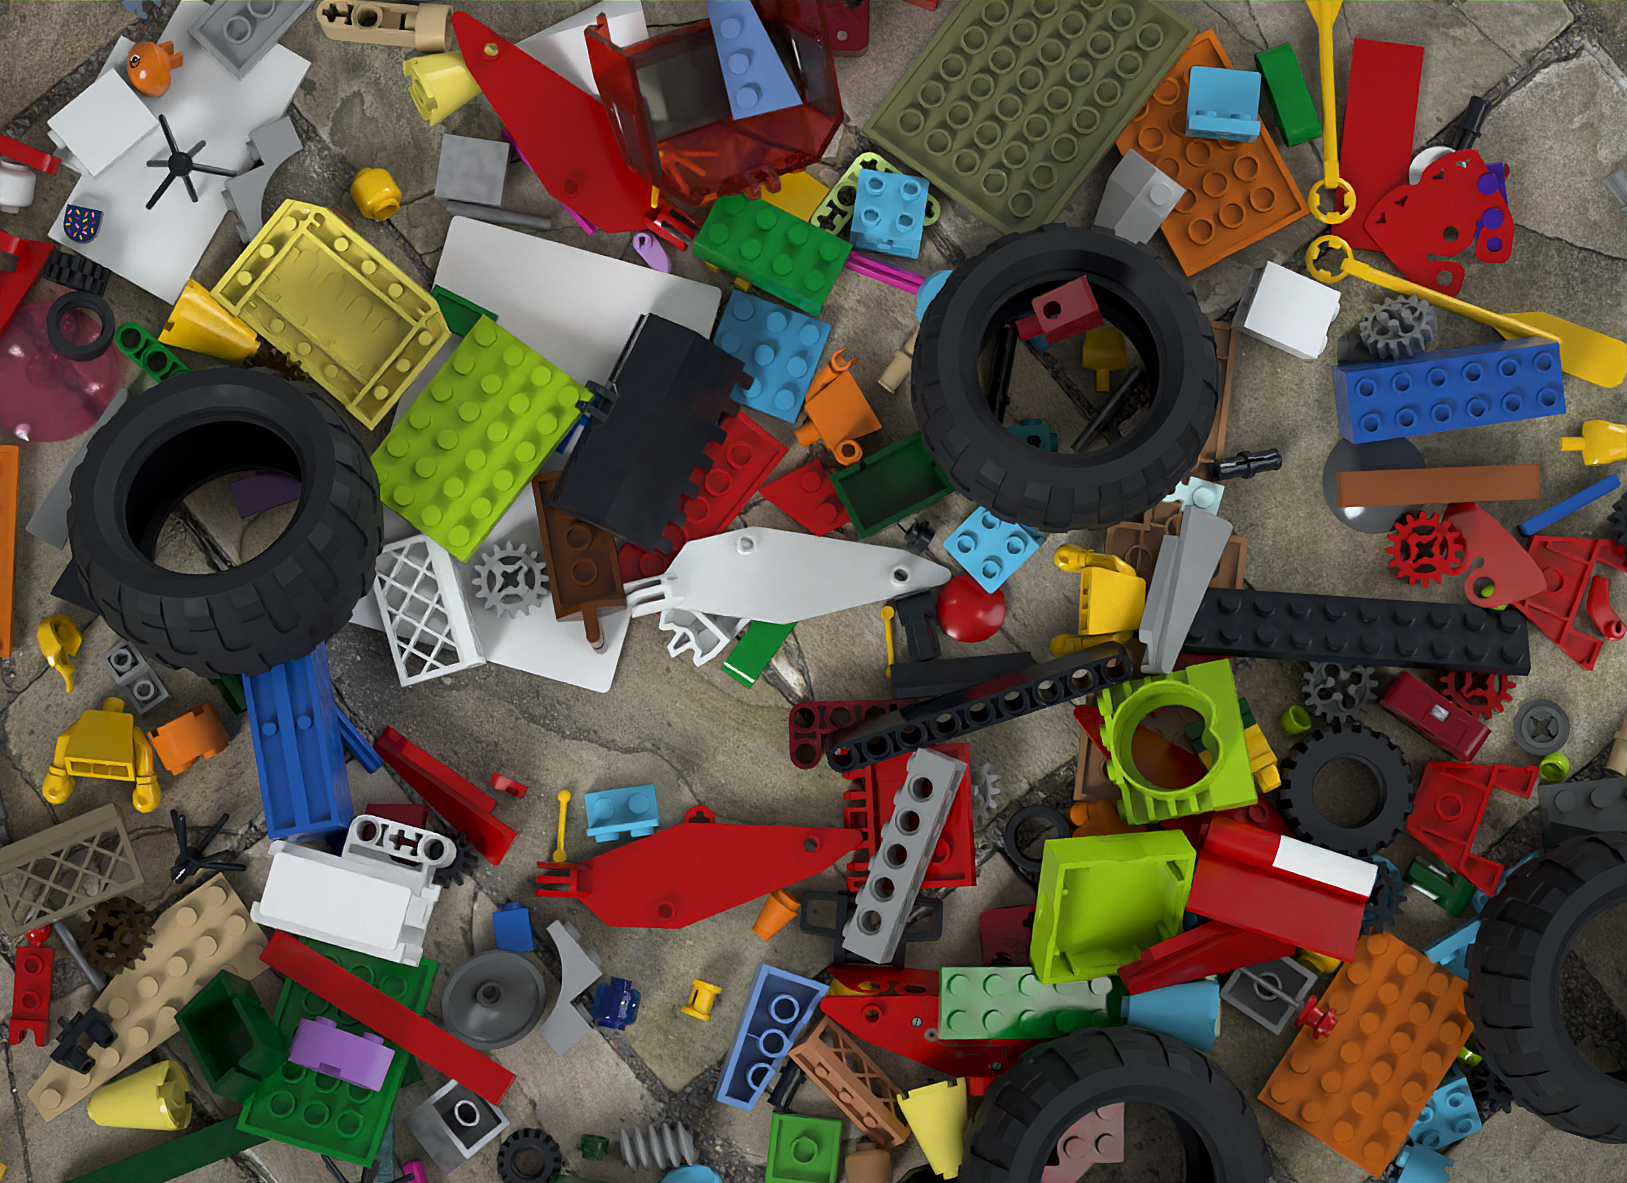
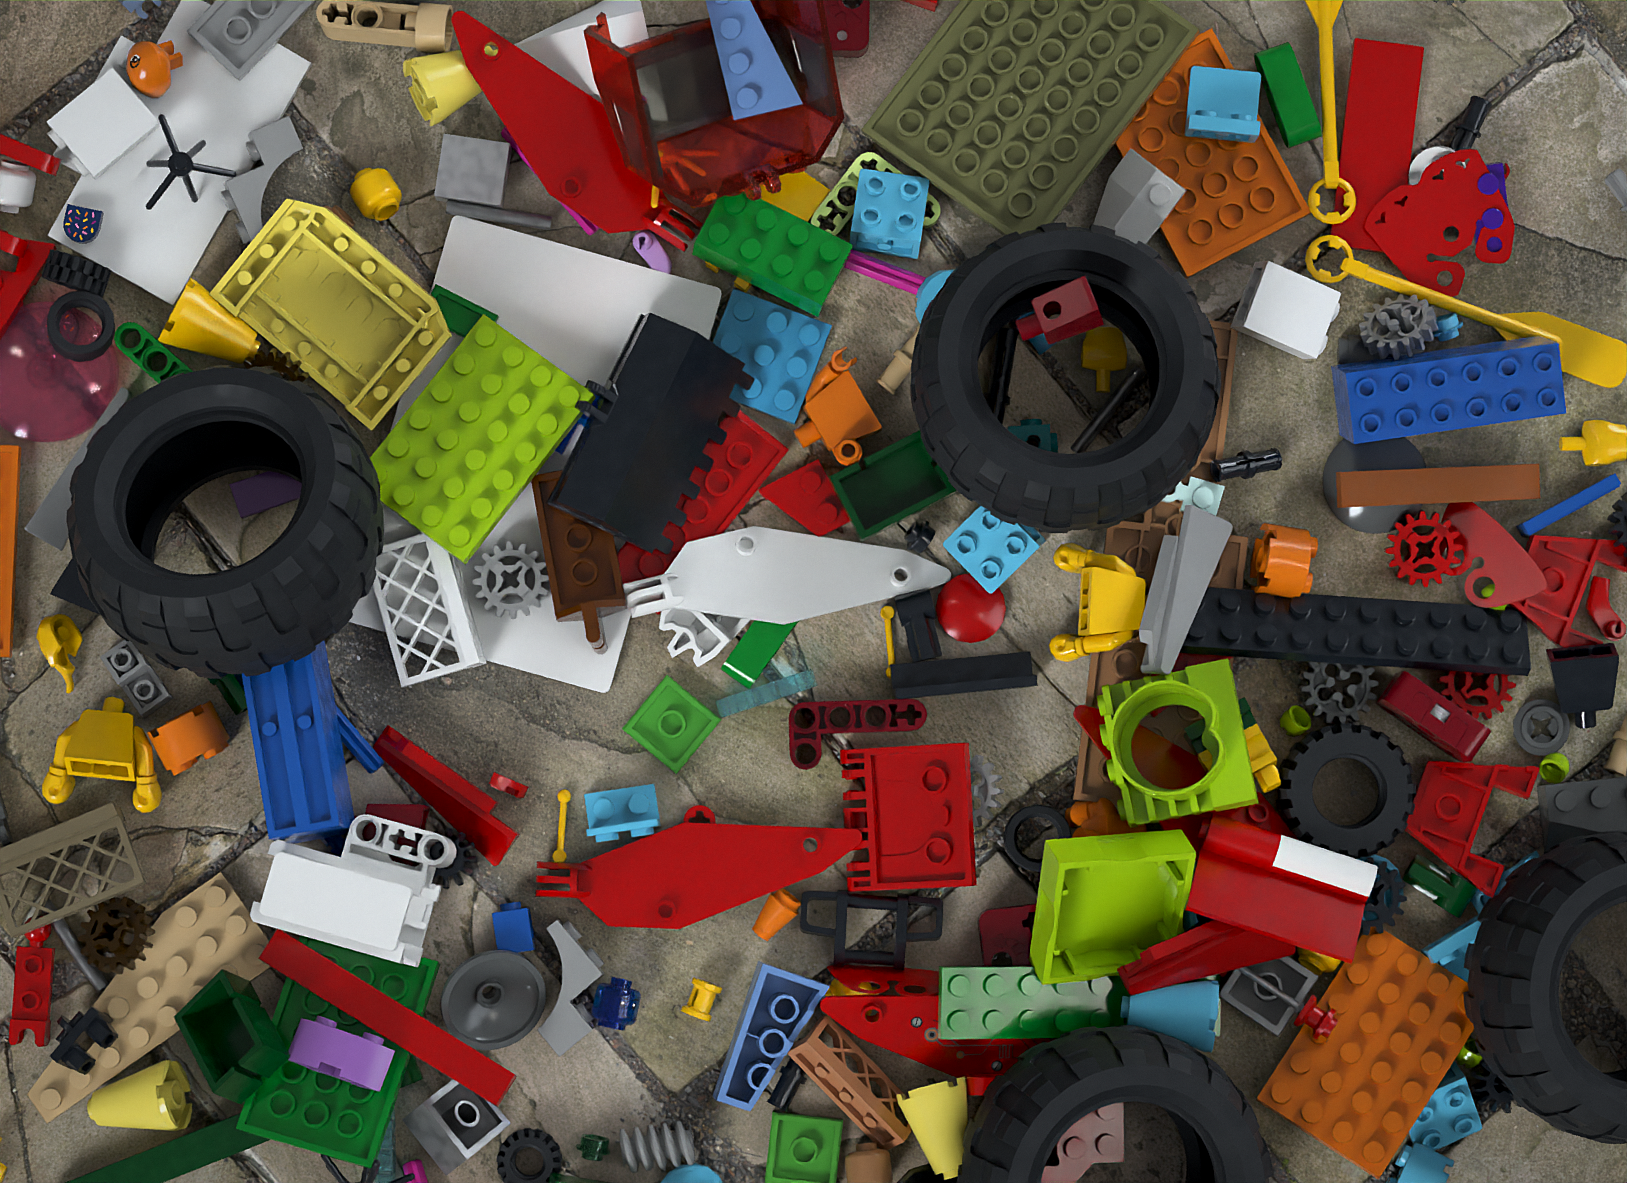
black plant [170,809,247,884] -> none
black beam [824,641,1133,773] -> none
light grey brick [842,748,968,964] -> none
none -> bright green tile [622,675,721,774]
none -> clear light blue beam [715,669,818,718]
none -> orange brick [1250,523,1318,598]
none -> medium azure plate [1432,313,1463,341]
none -> black torso [1546,643,1619,729]

